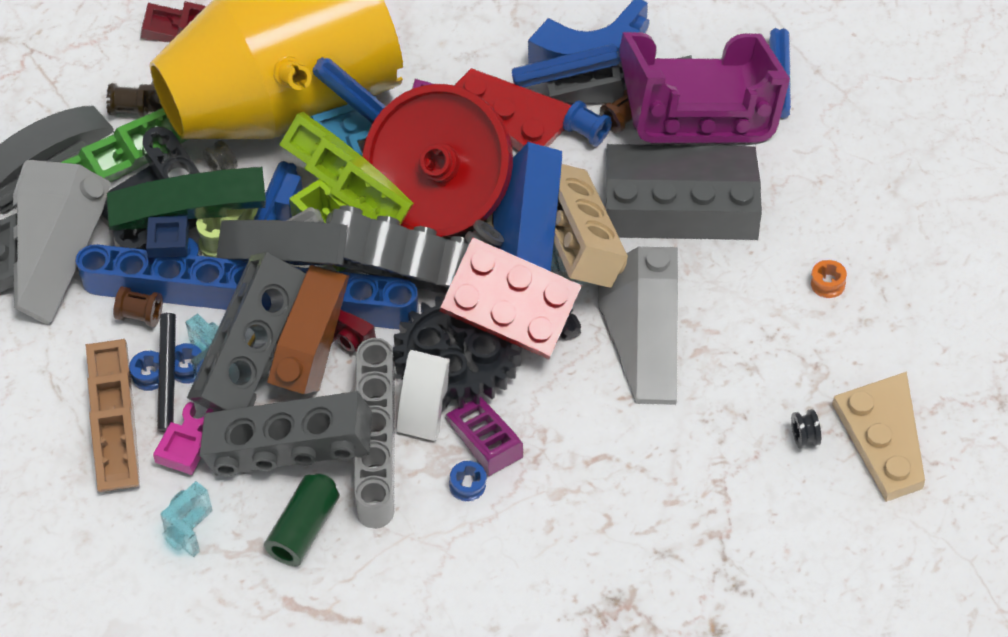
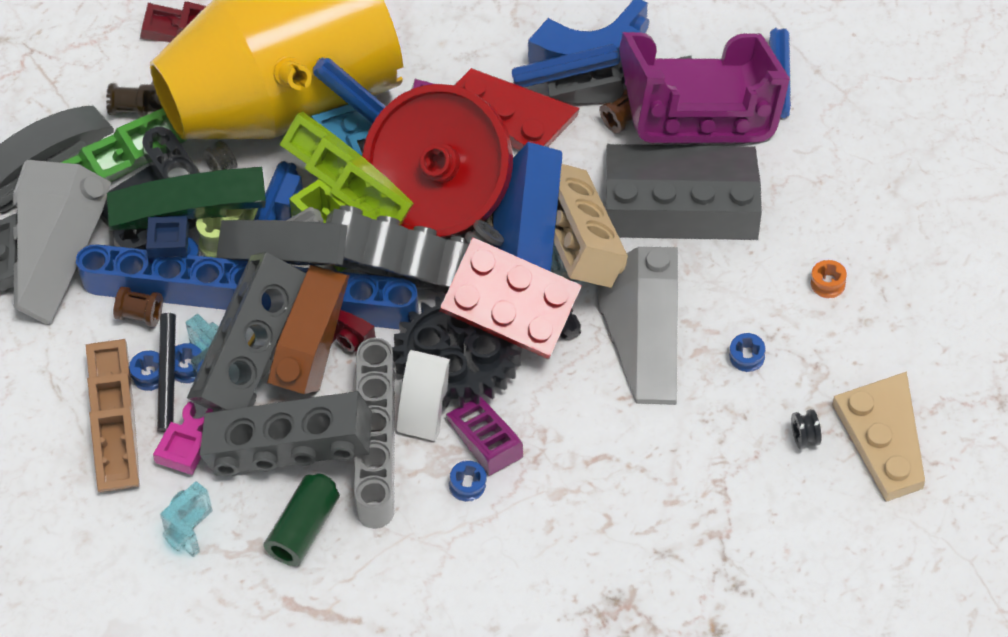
blue bush [563,100,612,147] -> none
none -> blue bush [729,333,766,372]

